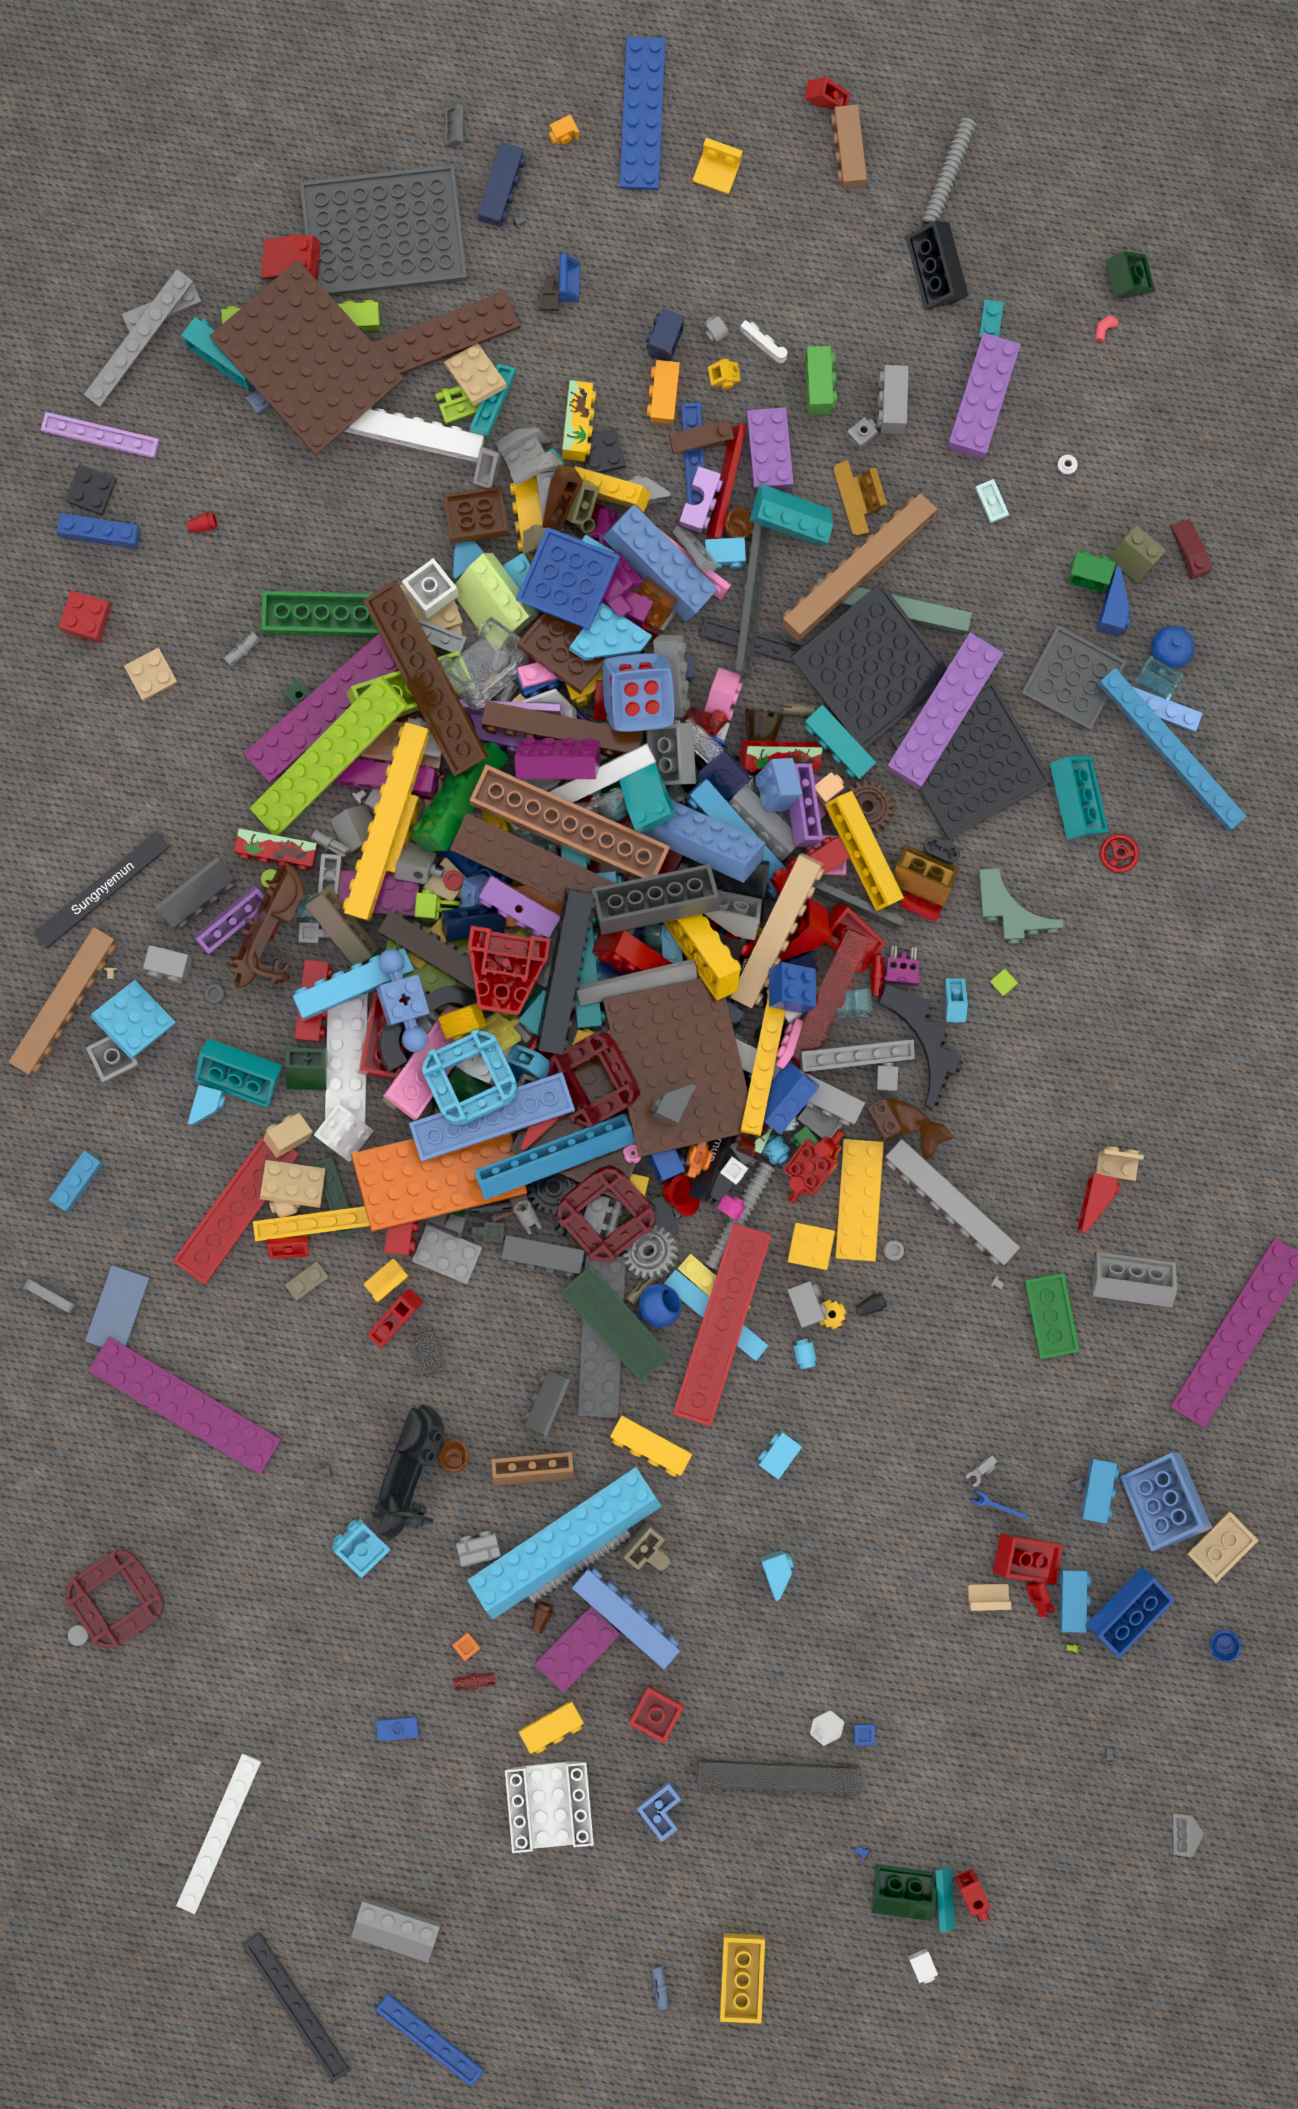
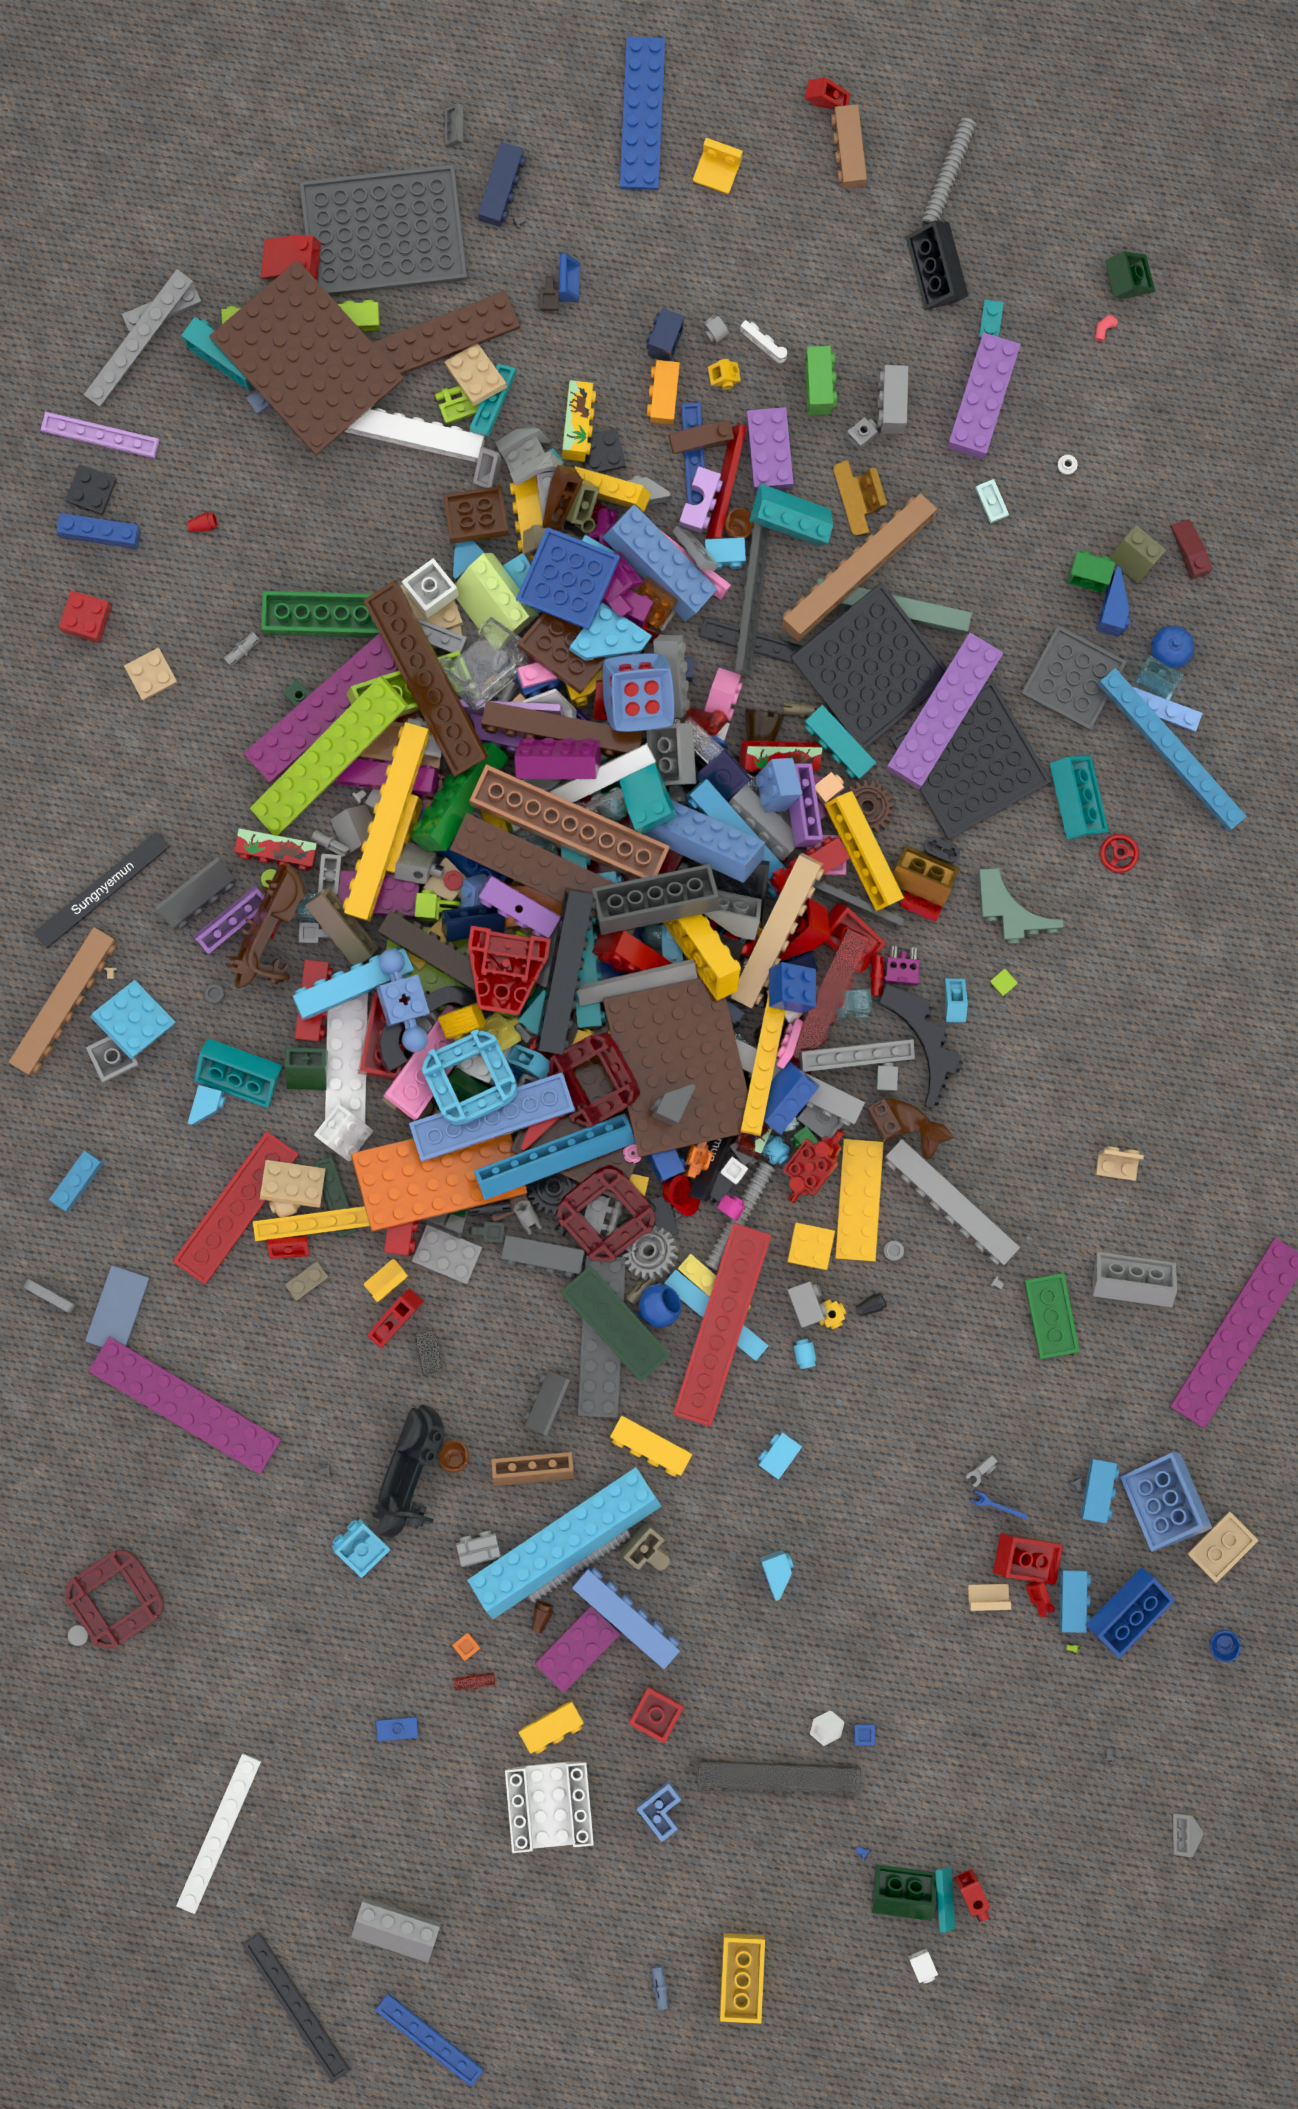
light grey brick [143,945,193,984] -> none
tan brick [263,1113,313,1158] -> none
light orange brick [548,114,579,145] -> none
red slope [1076,1173,1120,1234] -> none

